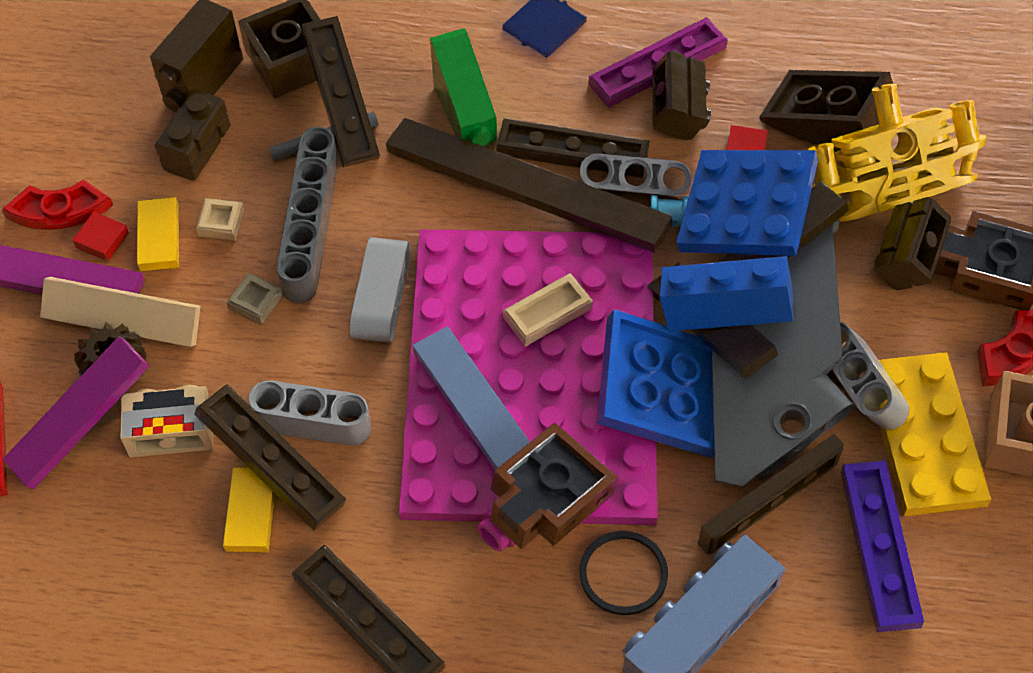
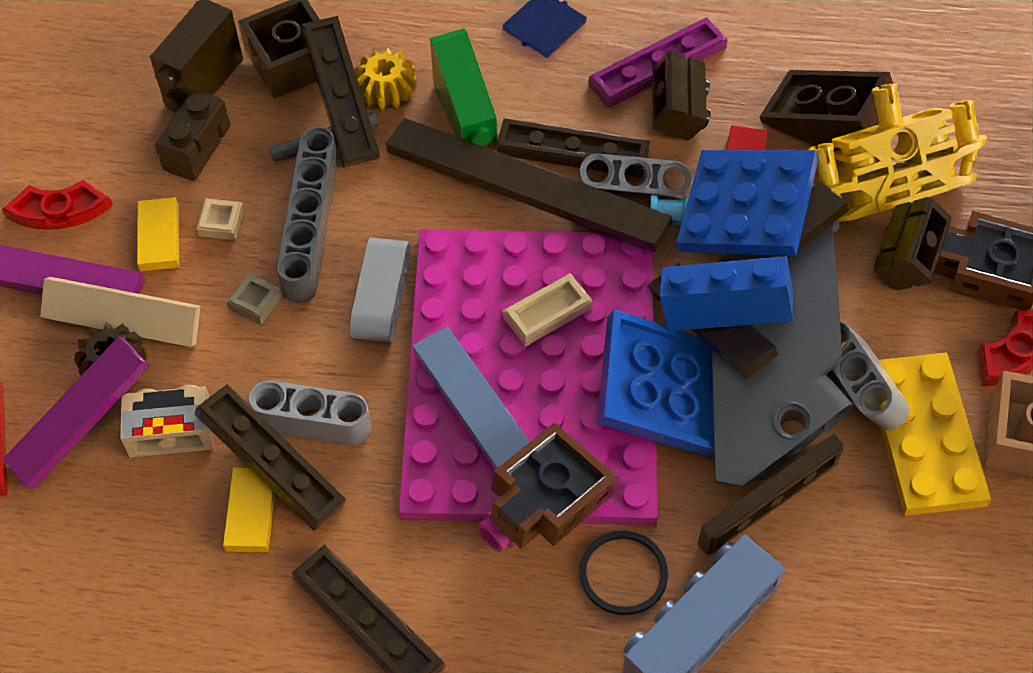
red tile [72,212,129,261] -> none
dark purple plate [841,461,924,633] -> none
none -> yellow gear [355,48,417,111]

